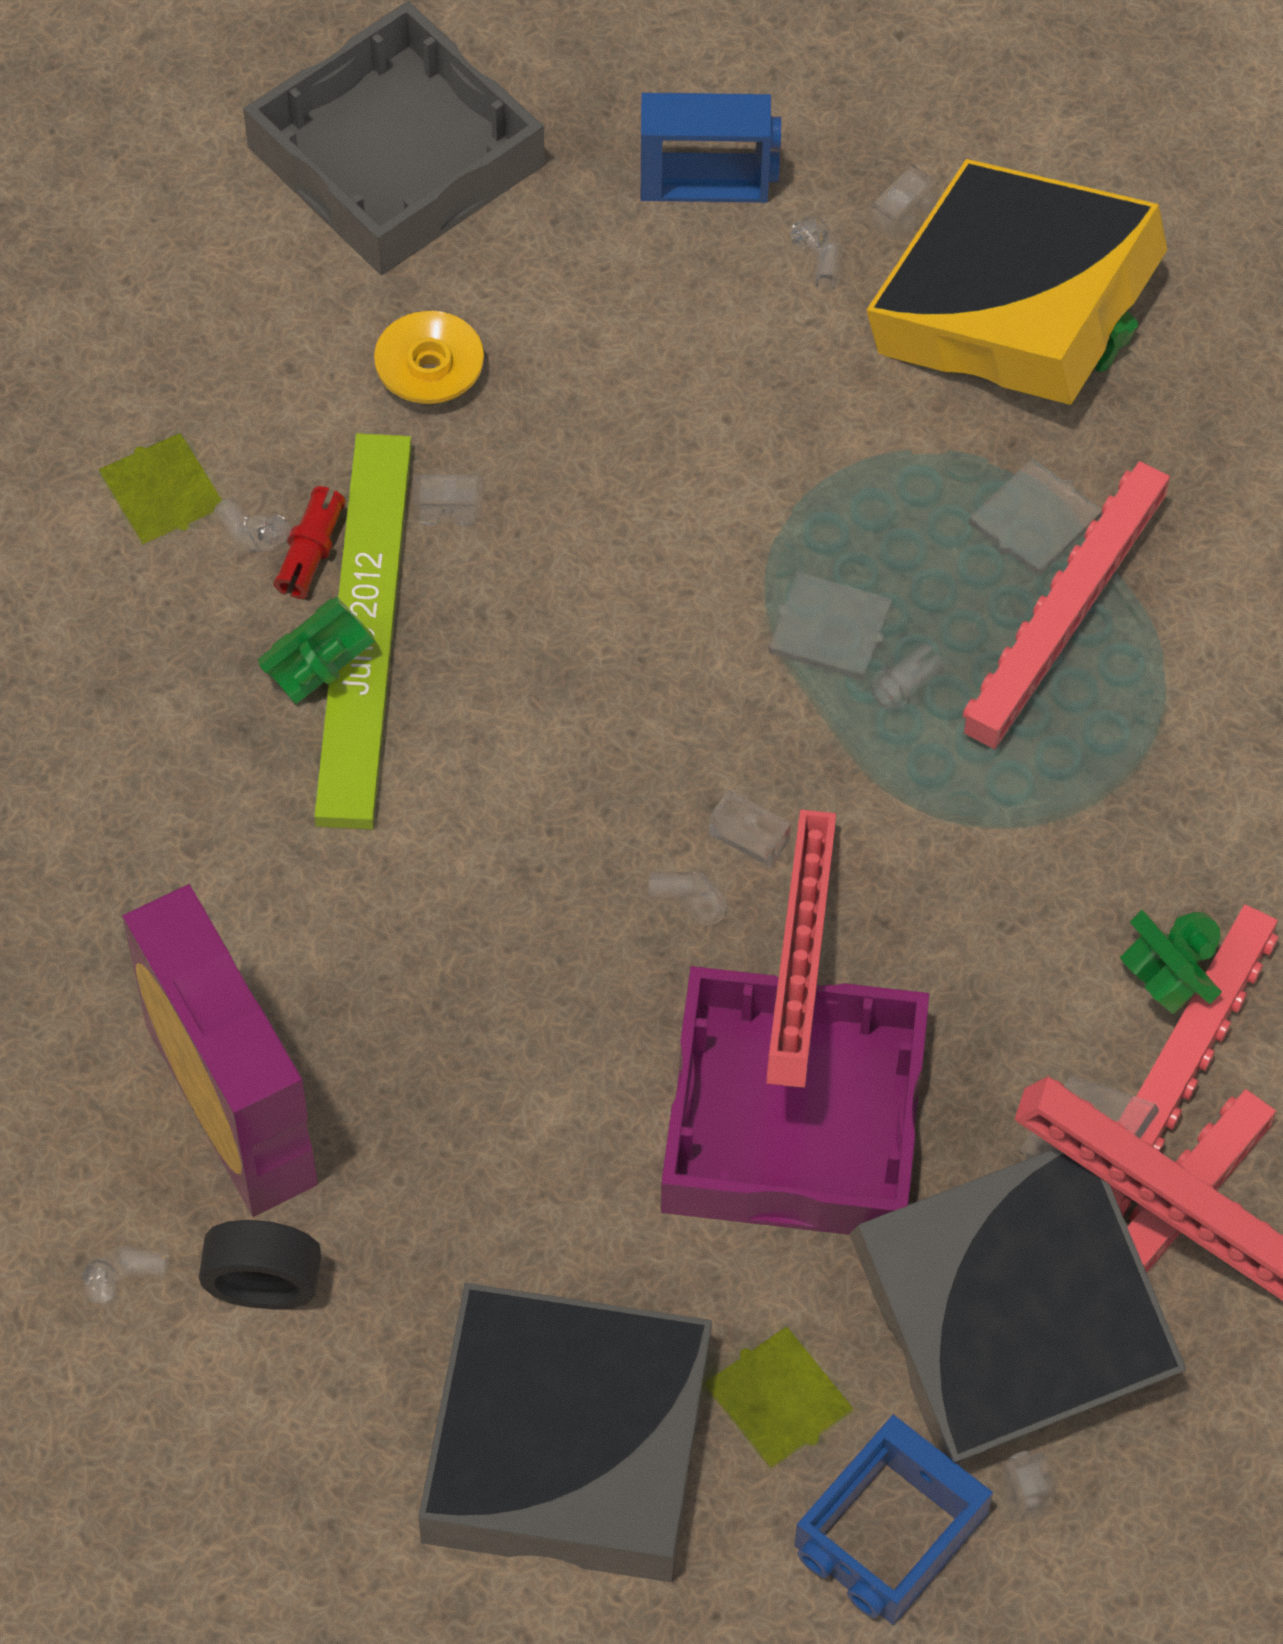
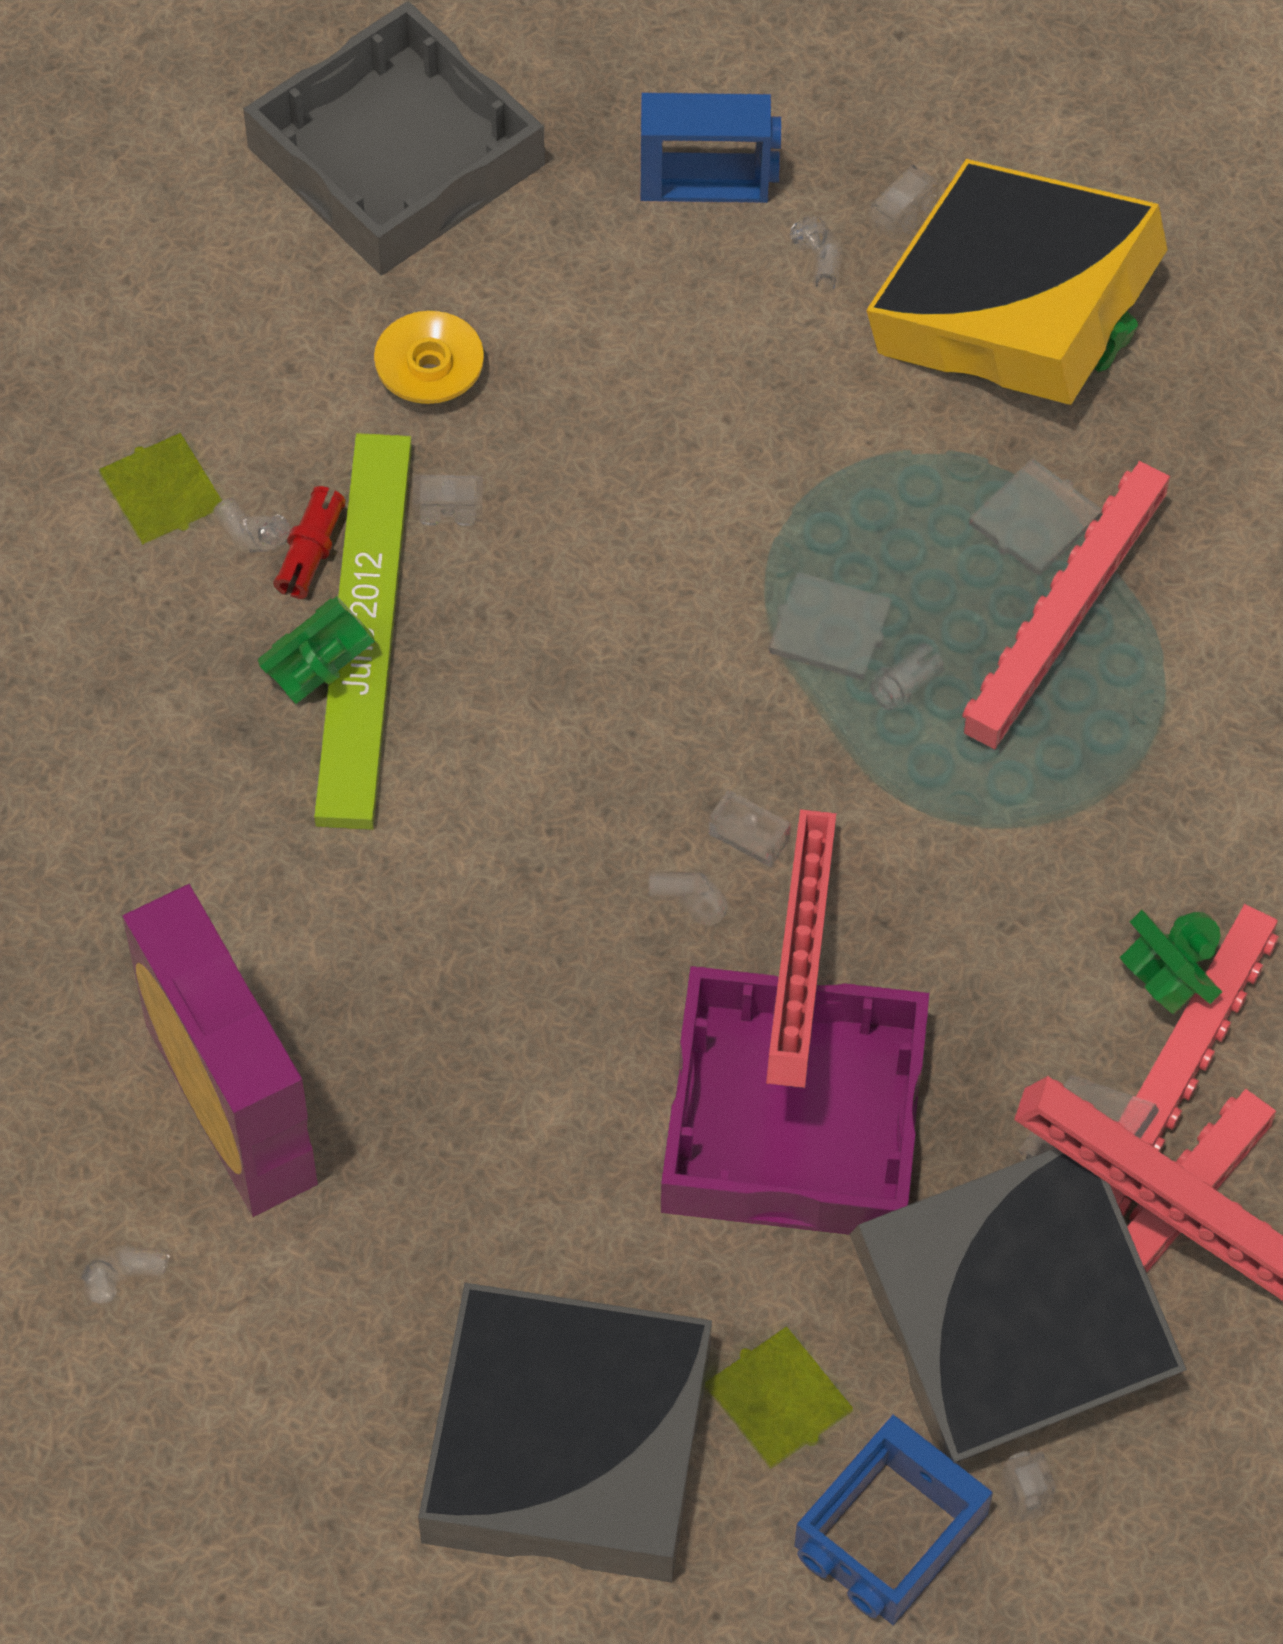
black tyre [199,1220,321,1310] -> none

